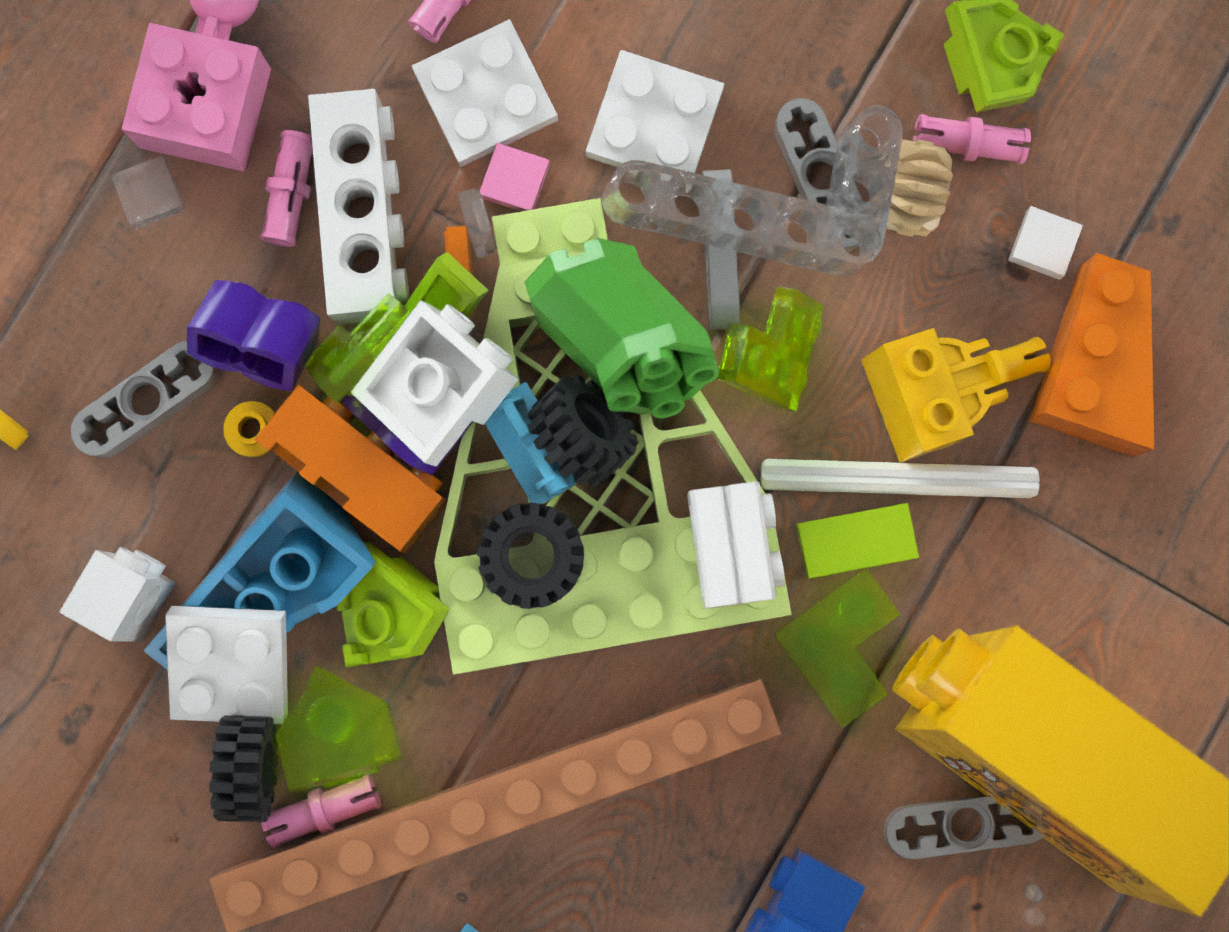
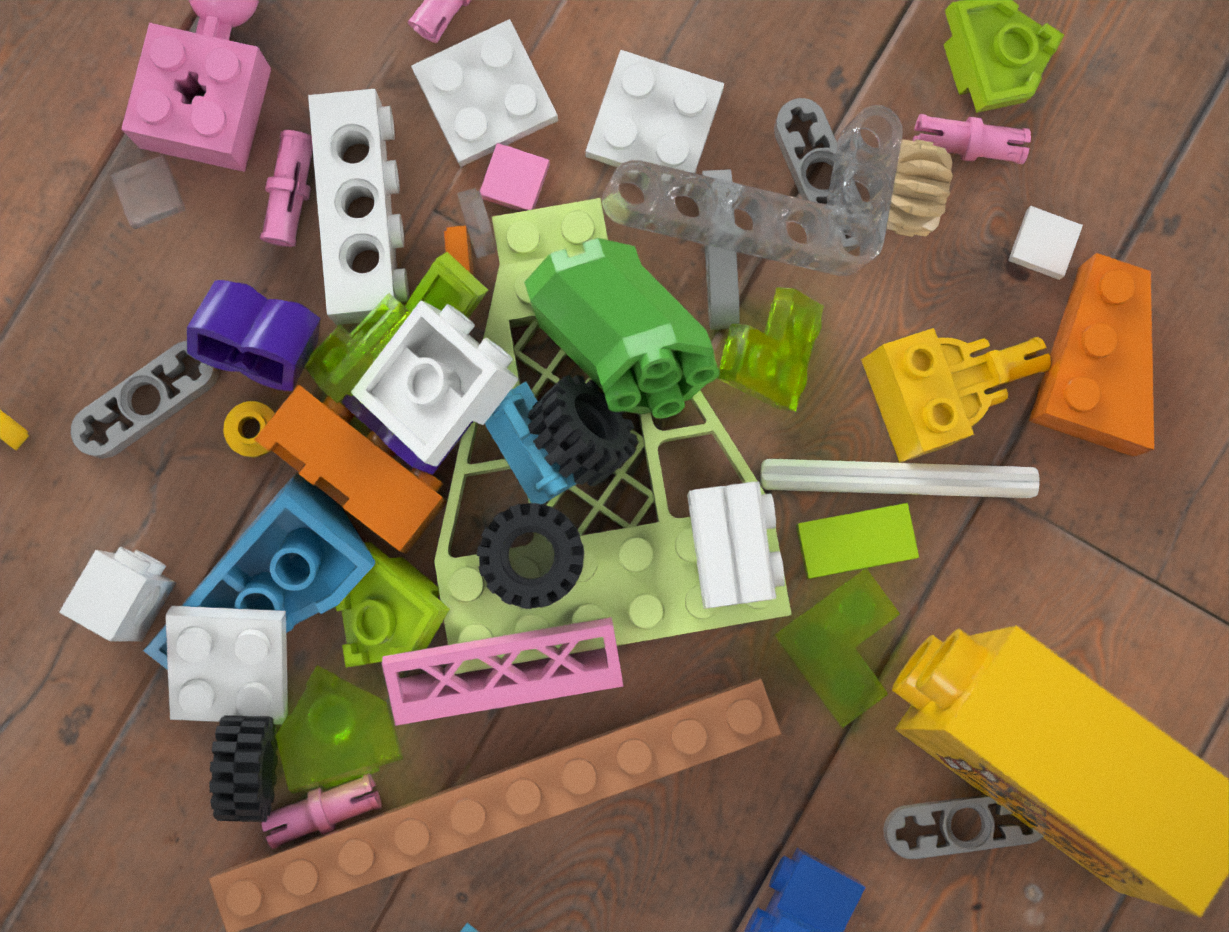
none -> bright pink fence [382,617,623,726]

